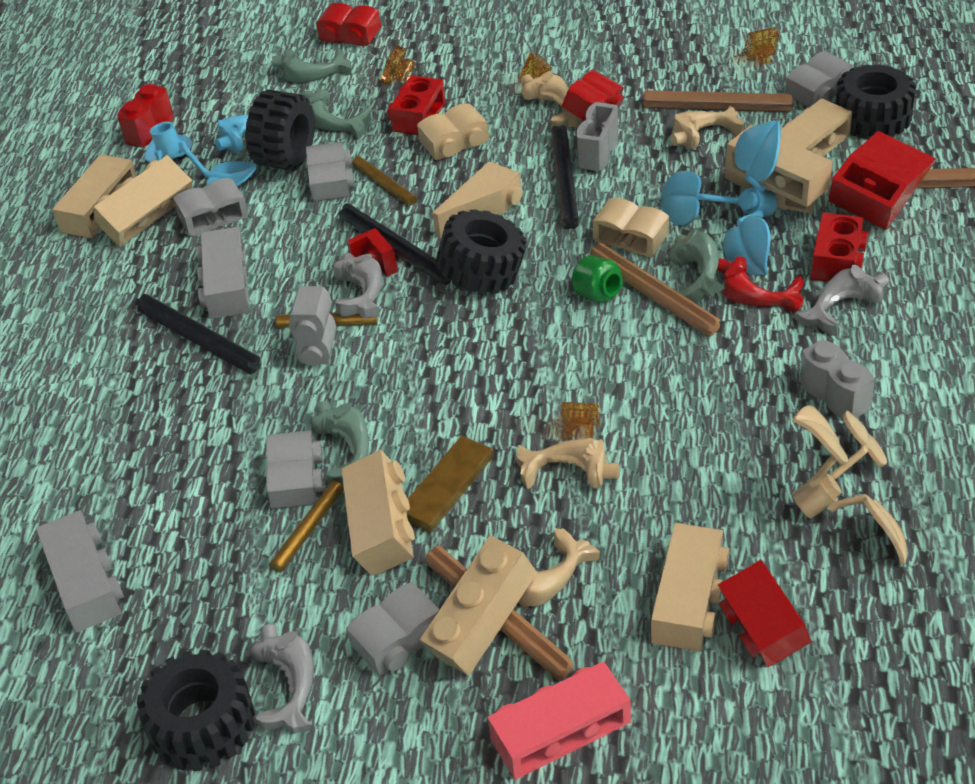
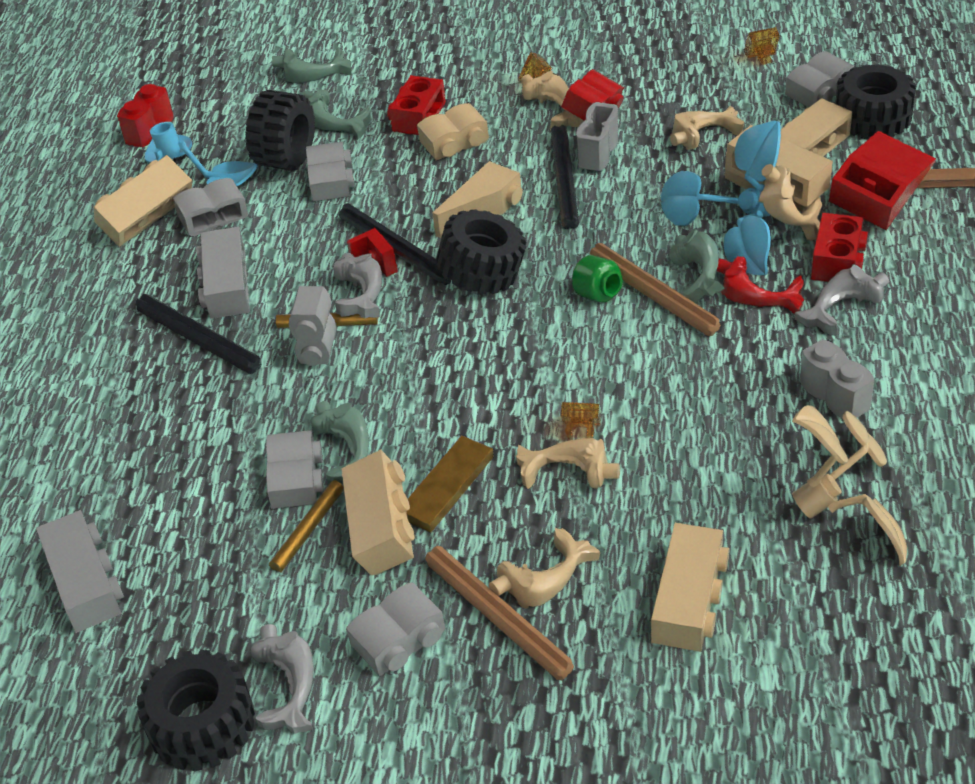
tan brick [52,154,136,238] -> none
medium azure animal [215,115,248,153] -> none
red brick [316,3,381,46] -> none
pearl gold bar [352,156,417,206] -> none
clear orange tile [381,45,416,85] -> none
tan brick [420,535,537,677] -> none
coral brick [487,661,631,780] -> none
tan brick [593,198,669,257] -> none
medium nougat axle [643,90,793,112] -> none
red brick [718,559,812,667] -> none
none -> tan animal [759,164,822,241]

